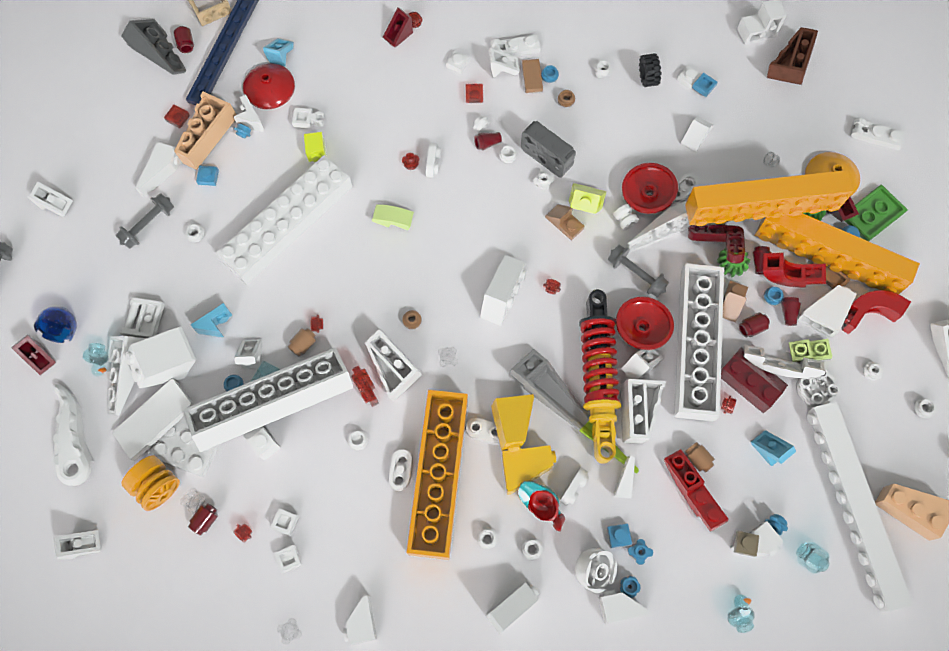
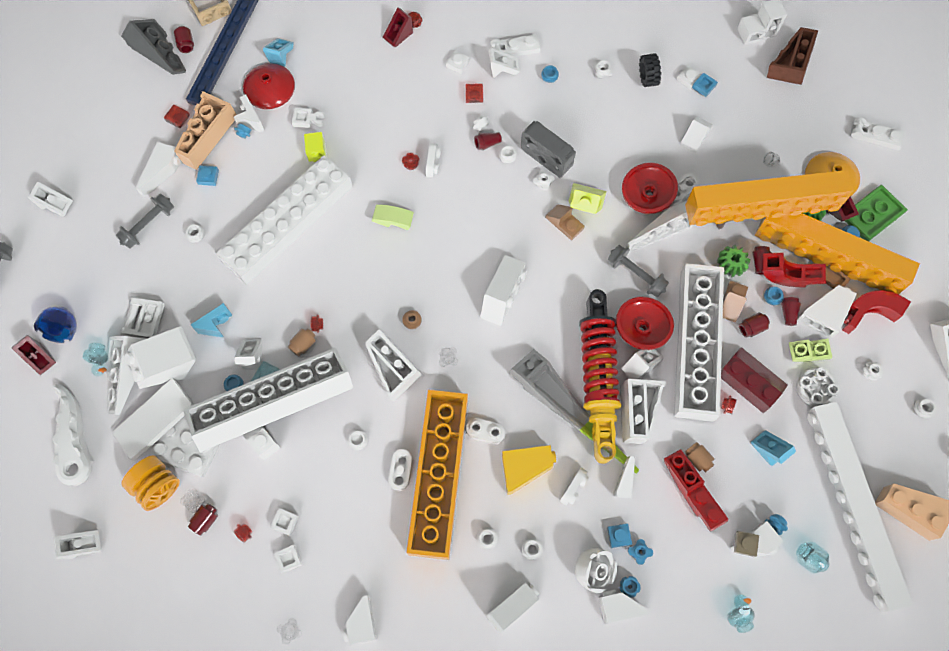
clear red plate [351,366,379,407] -> none
yellow slope [491,394,534,452] -> none
red hair [518,481,565,532] -> none
medium nougat tile [522,59,543,93] -> none
clear red plate [543,279,561,295] -> none
medium nougat plate [558,90,575,107] -> none
white wheel [613,204,639,230] -> none
dark red beam [688,225,745,264] -> none
white slope [744,344,825,378] -> none

